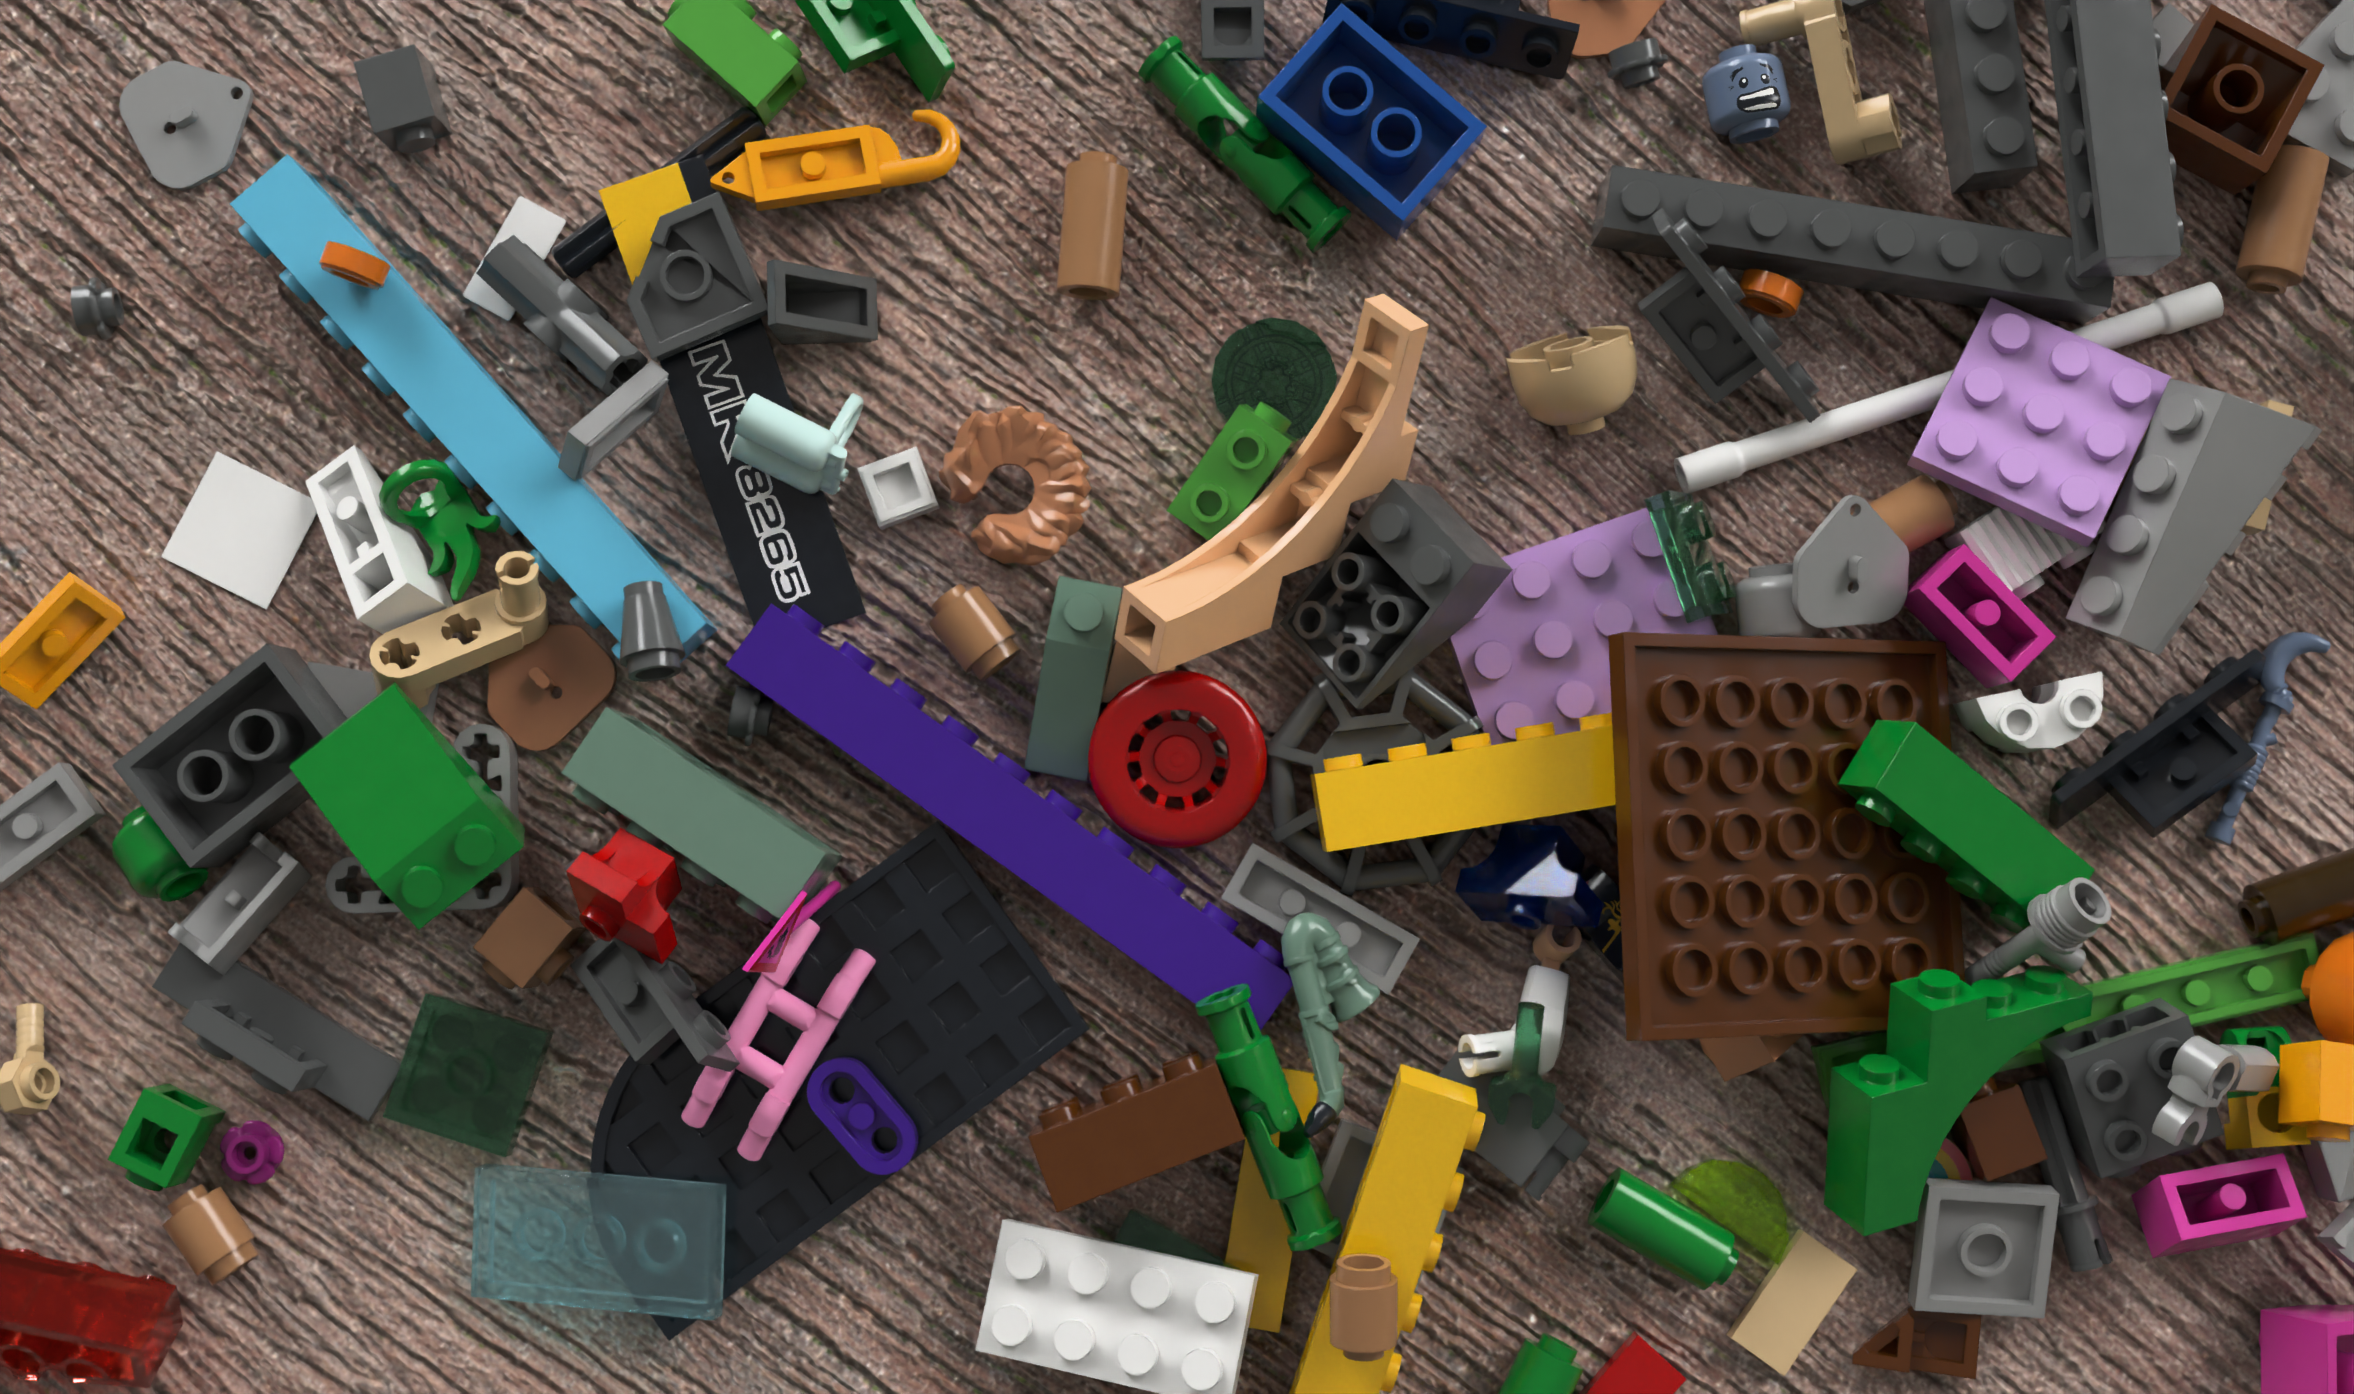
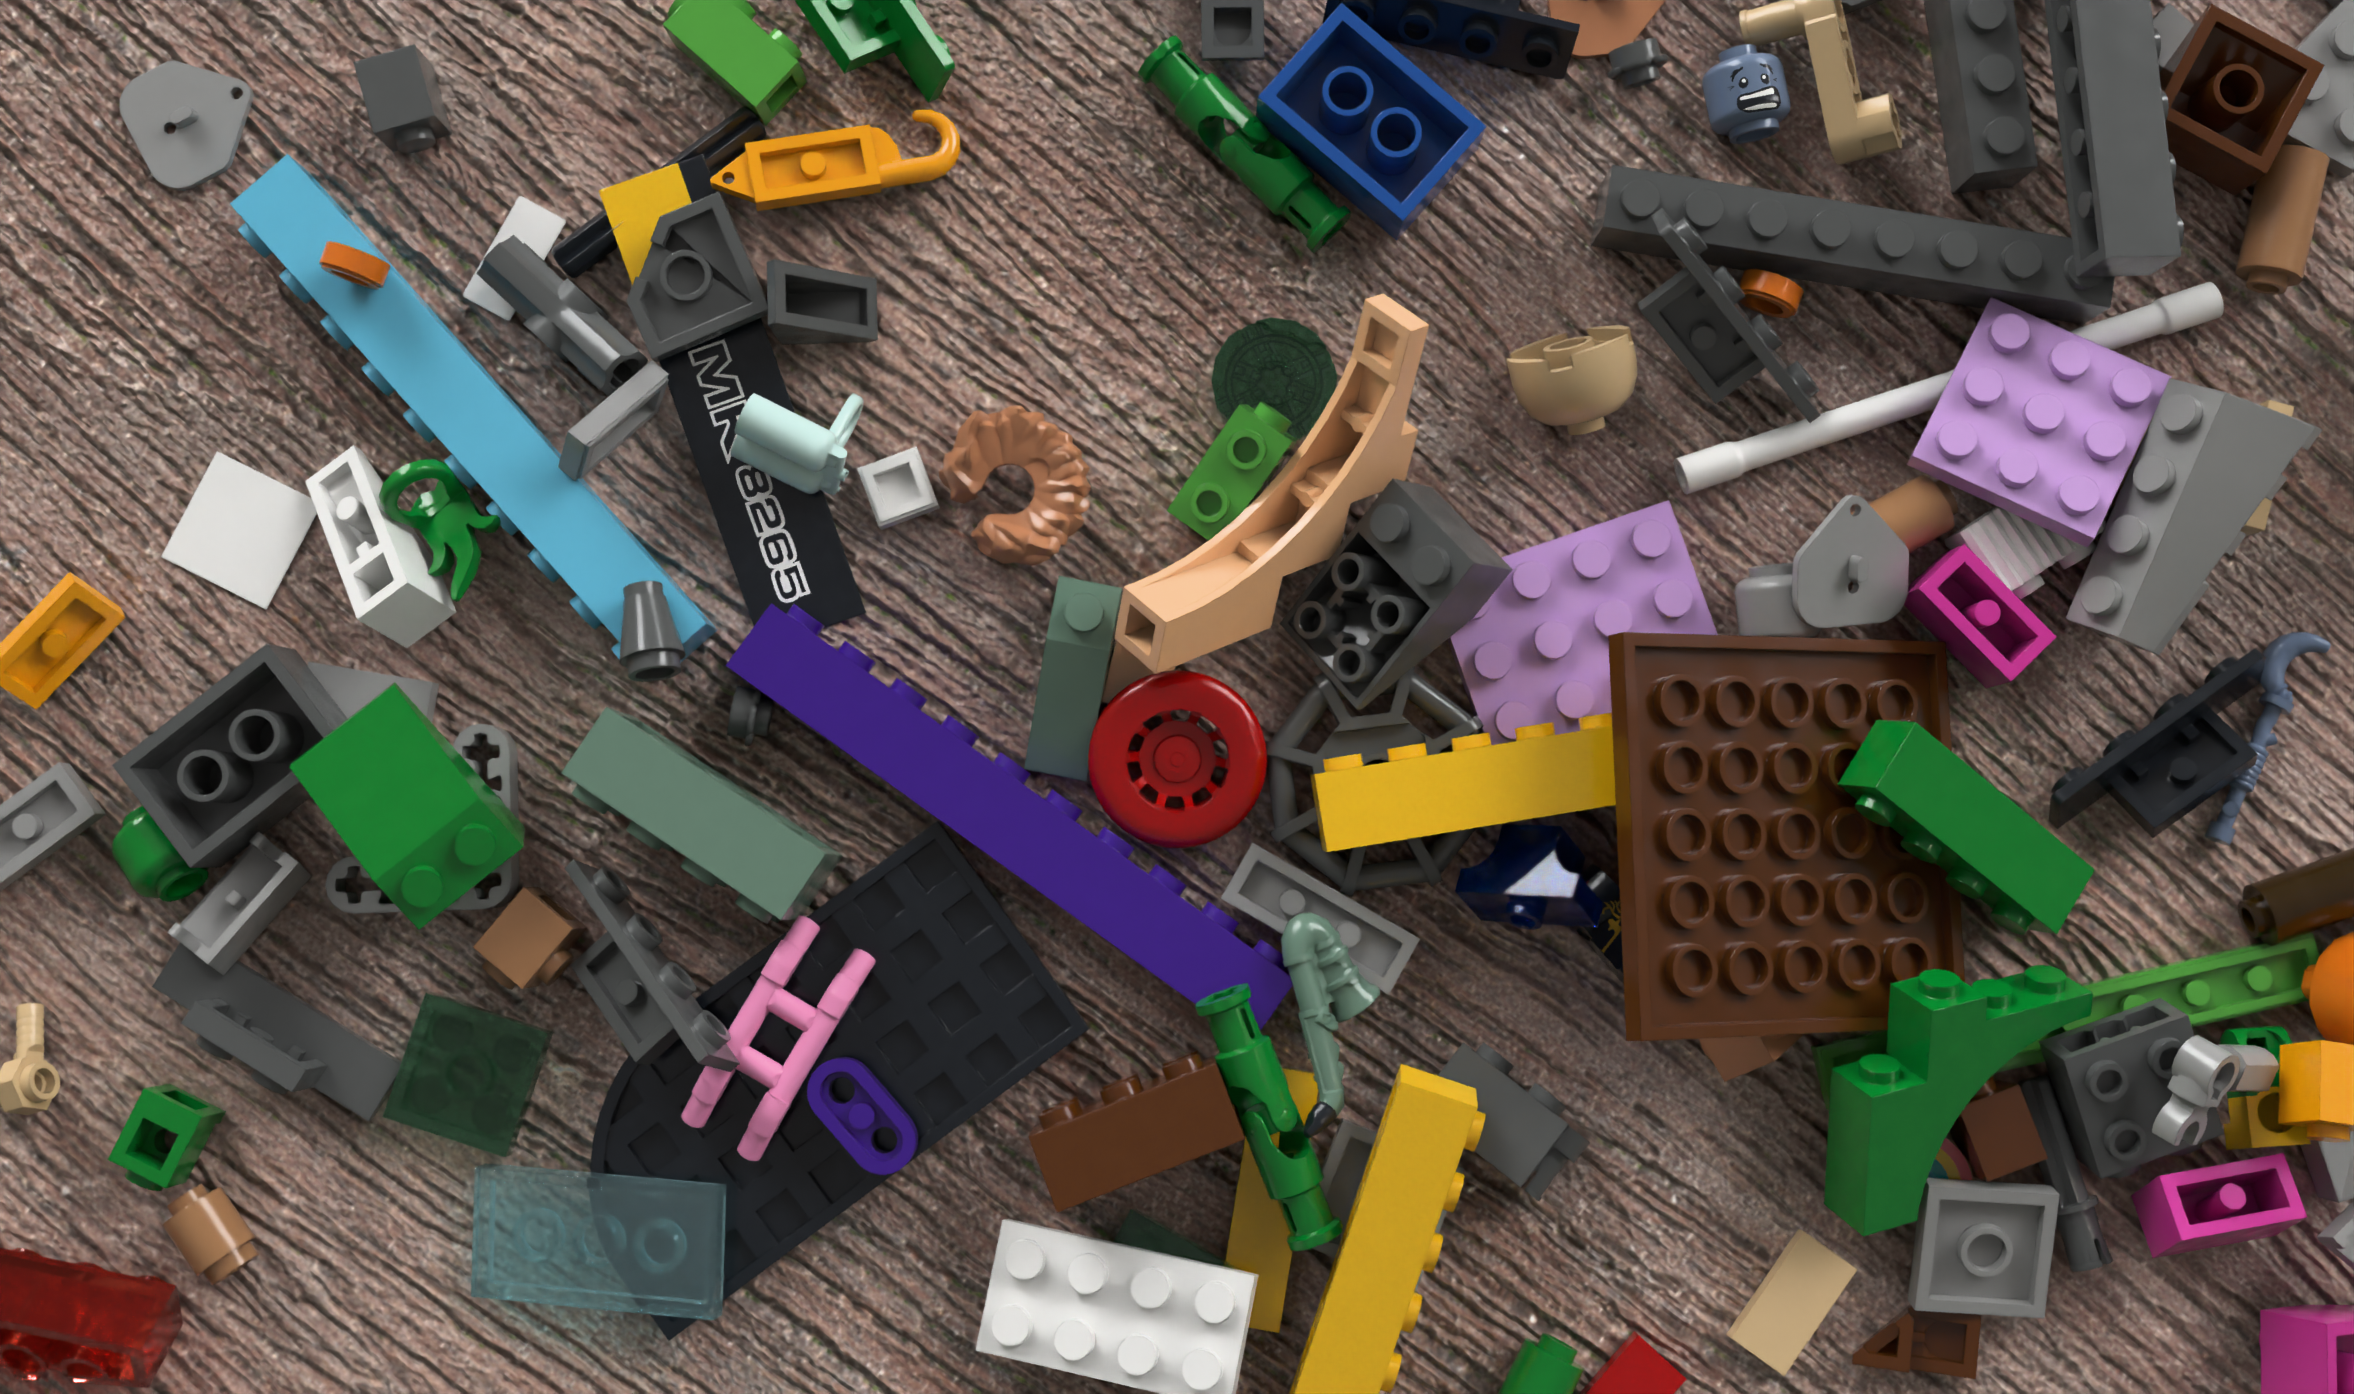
dark grey plate [71,277,124,340] -> none
magenta plate [220,1120,285,1185] -> none
tan beam [369,551,549,709] -> none
nougat piece [487,625,617,751] -> none
red brick [566,827,682,964] -> none
dark pink piece [742,880,841,972] -> none
medium nougat brick [929,584,1021,681] -> none
medium nougat brick [1057,151,1129,300] -> none
medium nougat brick [1330,1254,1398,1361] -> none
white arm [1458,920,1582,1078] -> none
clear green bar [1488,1002,1557,1129] -> none
green brick [1588,1167,1739,1290] -> none
clear green plate [1644,490,1737,623] -> none
clear neon green tile [1669,1159,1789,1264] -> none
white cylinder [1953,671,2103,753] -> none
light grey piece [1965,877,2111,986] -> none

